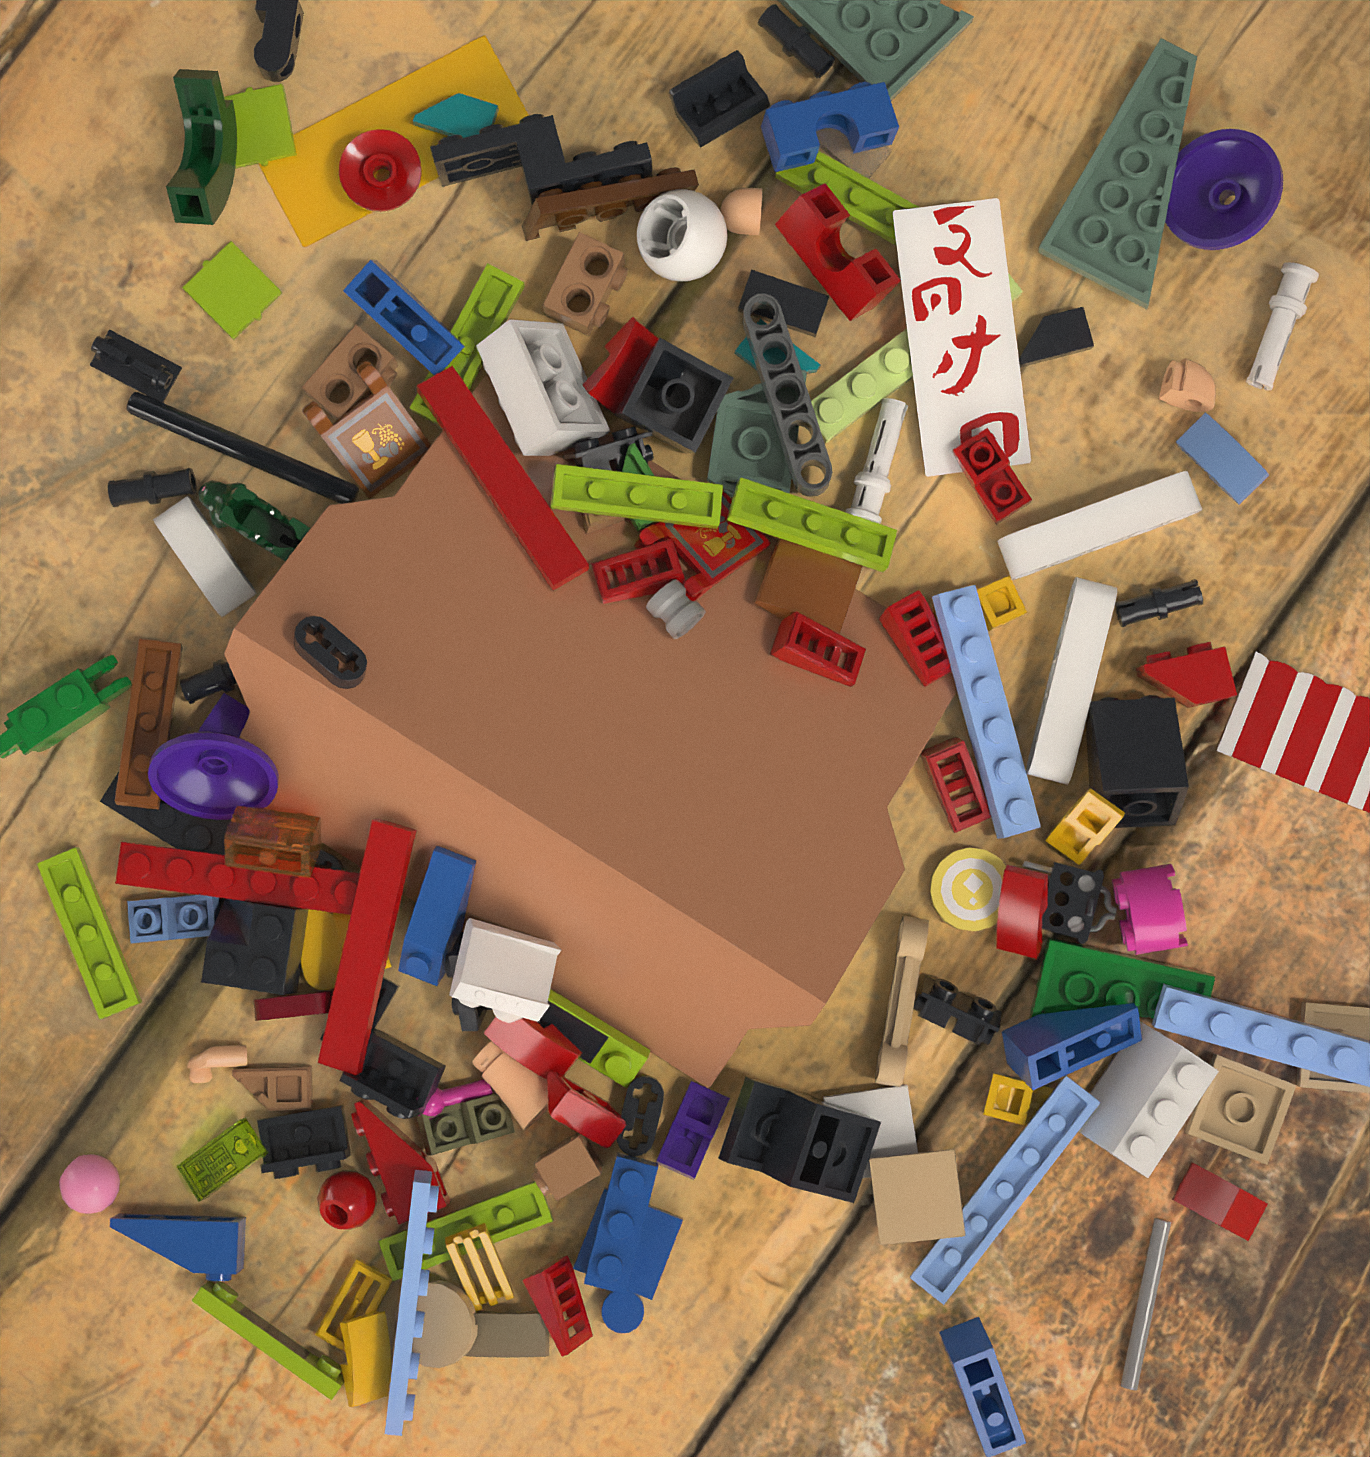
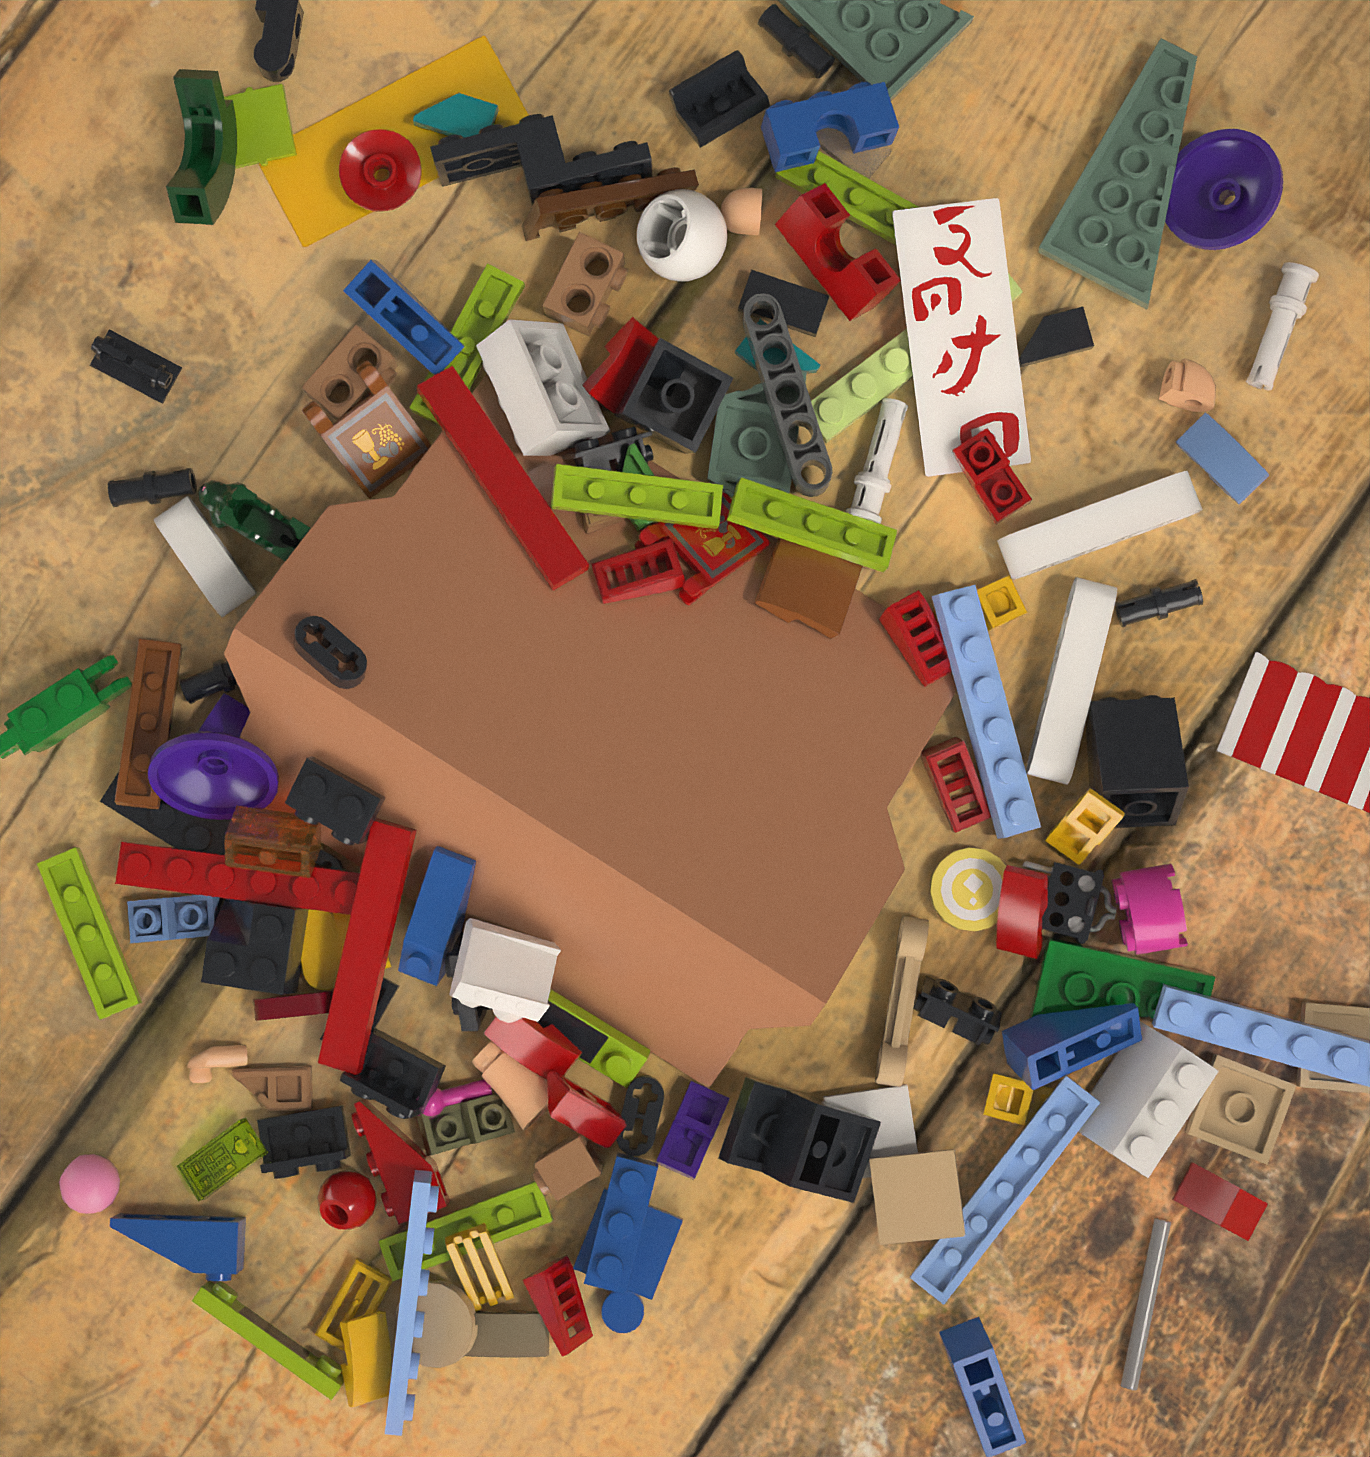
black axle [126,392,359,504] -> none
lime piece [182,241,282,340] -> none
light grey wheel [646,579,706,639] -> none
red slope [770,611,866,687] -> none
red slope [1136,642,1237,708] -> none
none -> black bracket [285,756,386,845]

